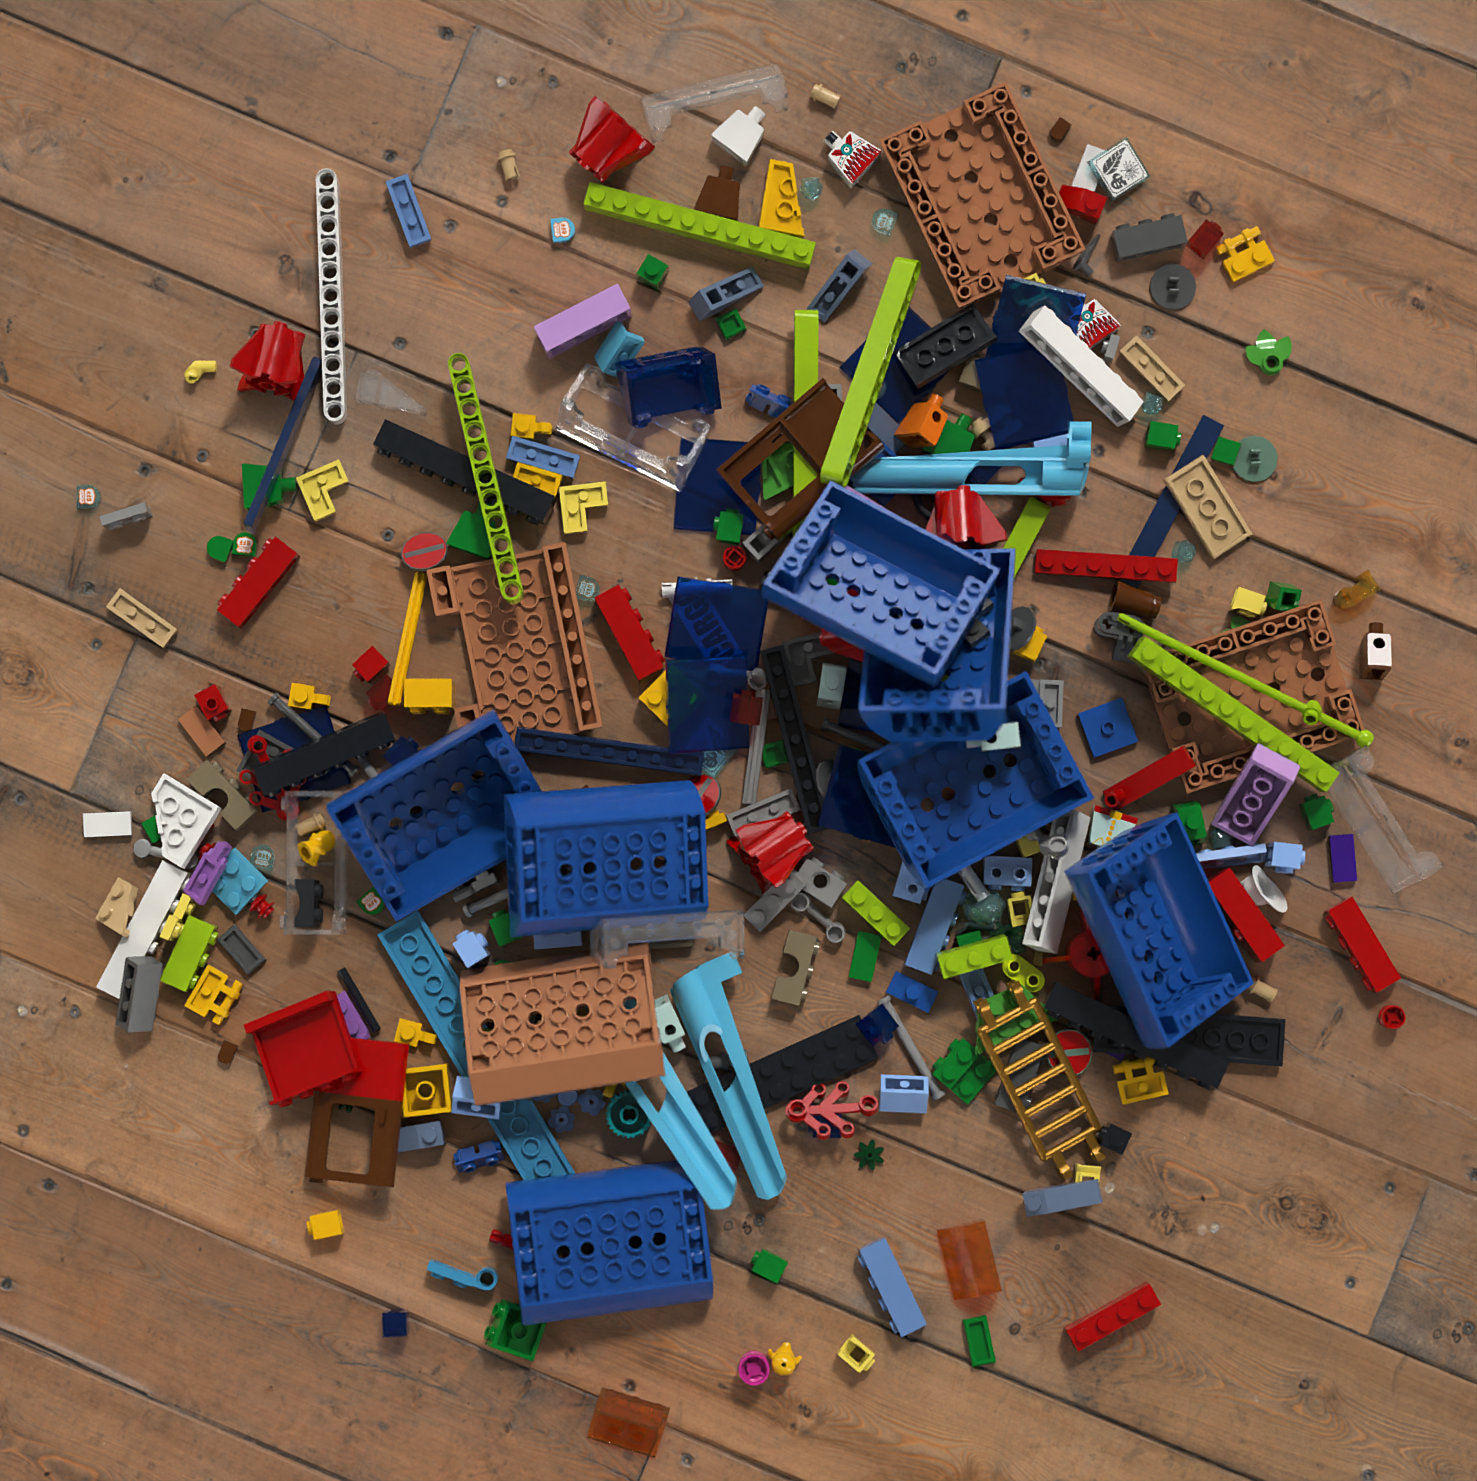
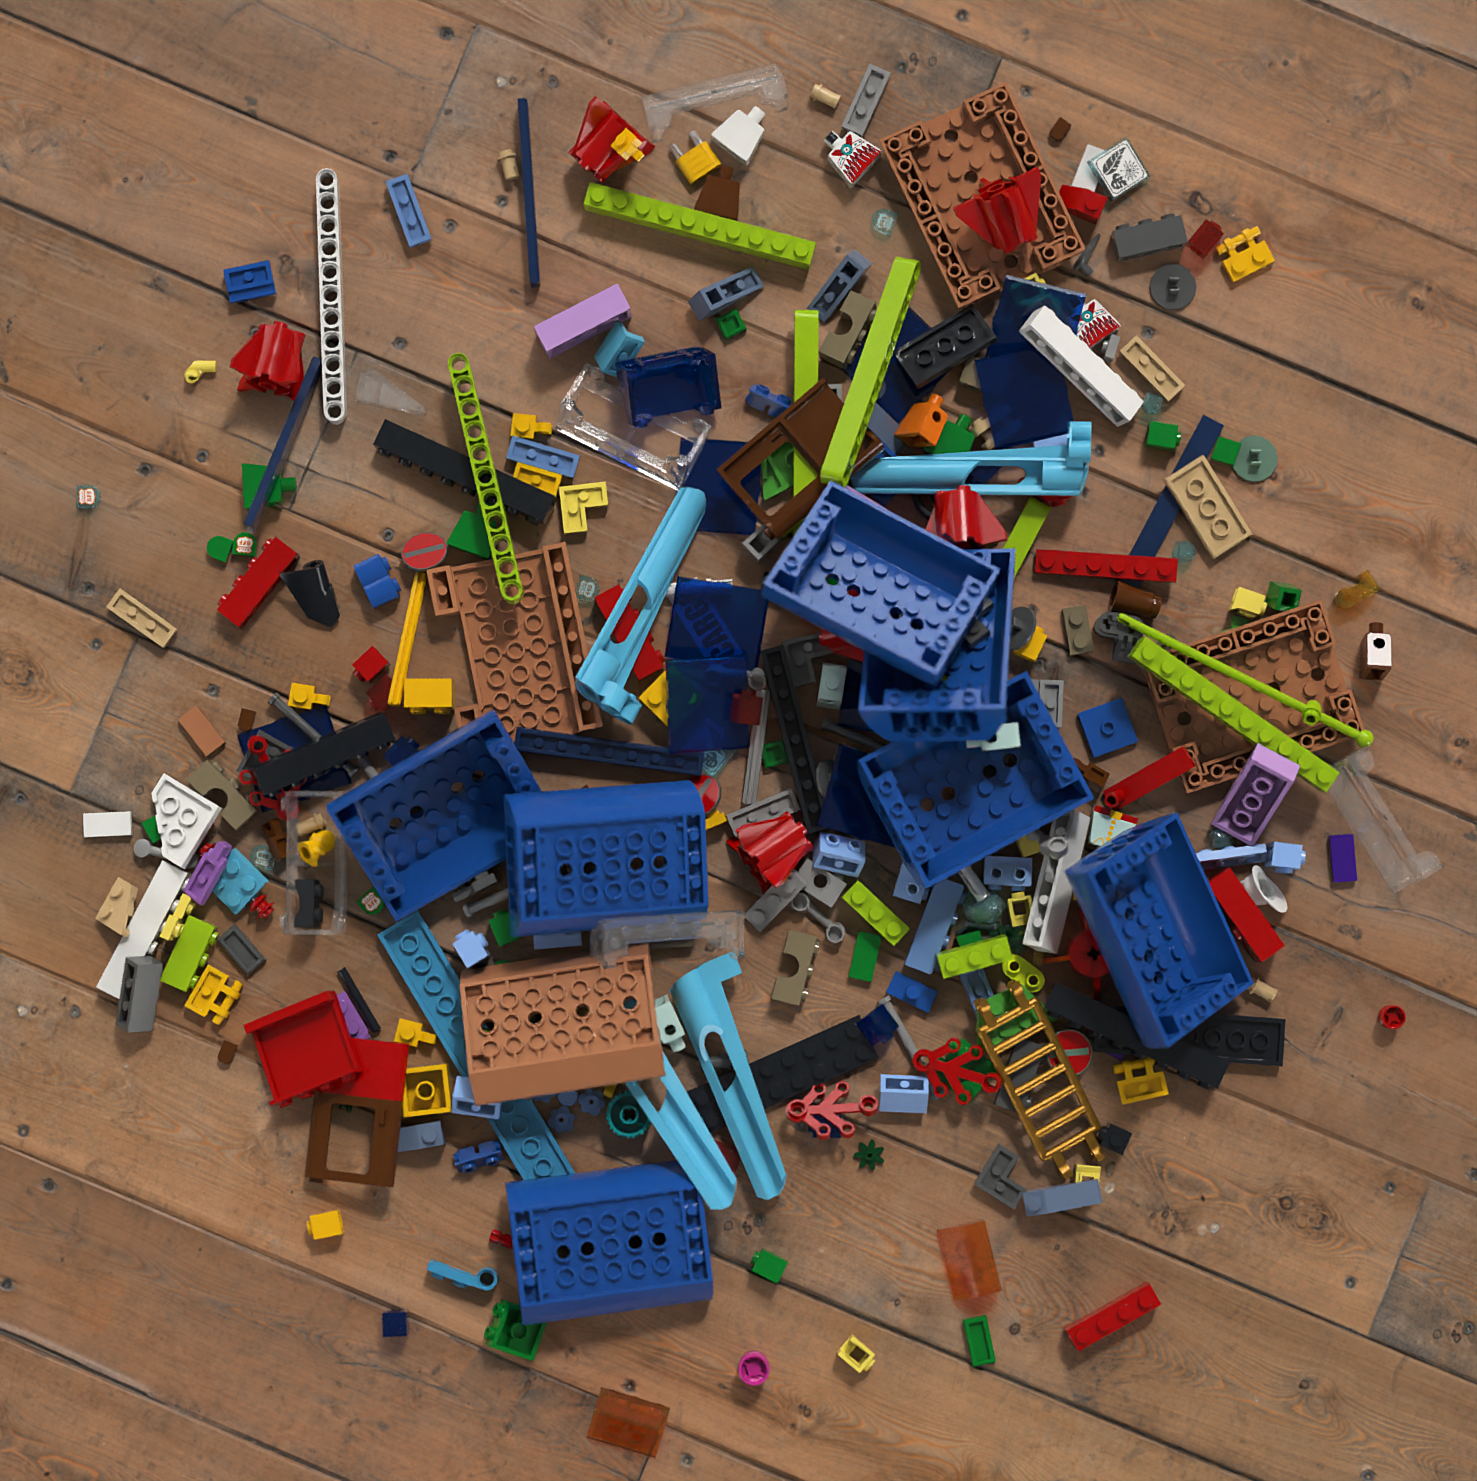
light grey plate [99,502,153,530] -> none
red brick [194,684,231,723] -> none
light yellow plate [296,459,349,522] -> none
tile [550,218,575,244] -> none
green brick [636,254,669,291] -> none
green brick [713,508,744,545] -> none
red wheel [723,545,746,571] -> none
yellow wing [758,159,805,238] -> none
yellow animal [768,1342,802,1375] -> none
clear light blue plate [799,177,823,200] -> none
medium blue brick [857,1236,927,1337] -> none
green torso [1171,800,1207,846] -> none
bright green plate [1245,330,1292,375] -> none
green brick [1299,793,1335,831] -> none
red brick [1324,896,1401,993] -> none
none -> blue plate [223,260,277,304]
none -> reddish brown plate [262,818,298,862]
none -> black panel [280,560,340,627]
none -> blue brick [353,554,402,609]
none -> dark blue tile [518,98,540,288]
none -> medium azure panel [575,487,706,725]
none -> yellow plate [611,128,645,162]
none -> yellow piece [669,130,722,185]
none -> light blue brick [813,831,865,878]
none -> dark tan arch [819,290,877,369]
none -> light grey plate [841,64,891,138]
none -> red plant [912,1037,1002,1105]
none -> red brick [953,167,1041,253]
none -> dark grey plate [974,1143,1027,1210]
none -> dark tan plate [1062,605,1094,656]
none -> reddish brown plate [1073,758,1110,793]

